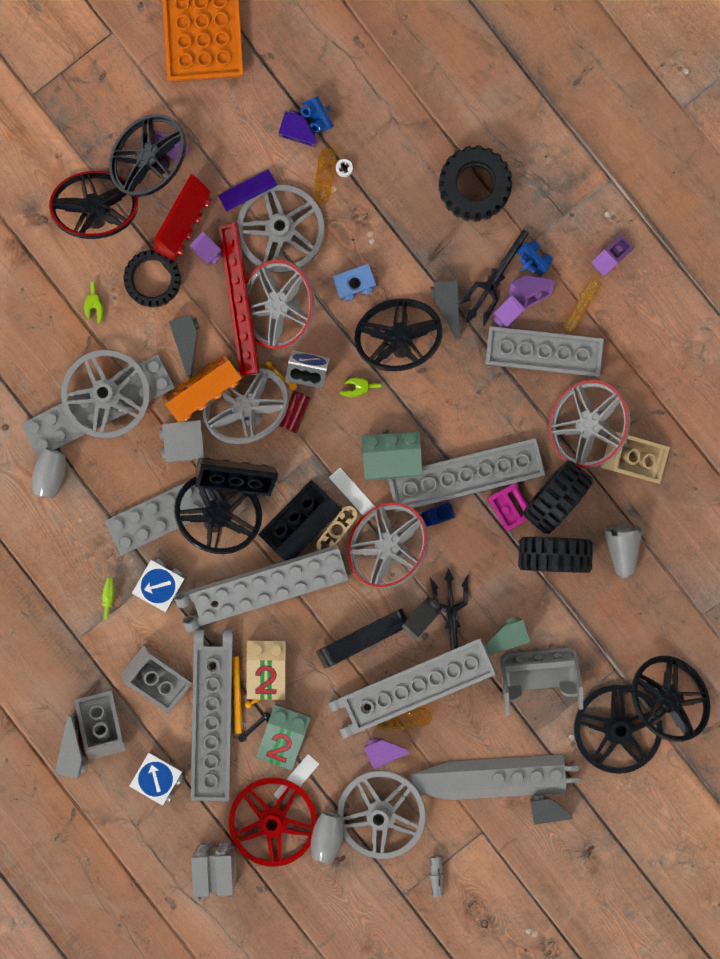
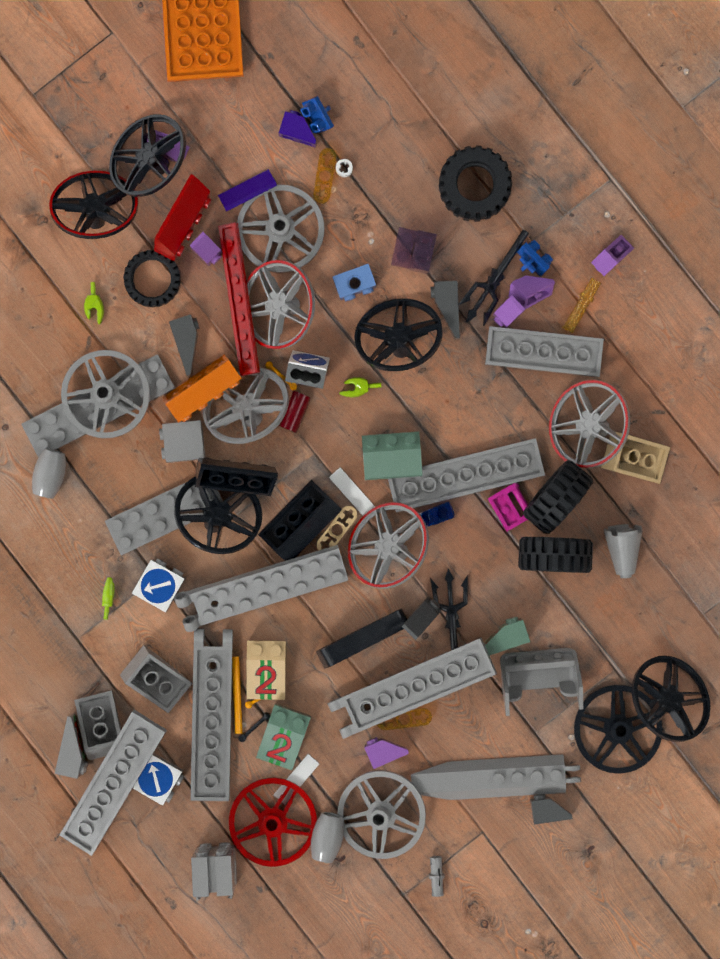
none -> light grey plate [59,710,167,856]
none -> clear purple brick [391,227,437,274]

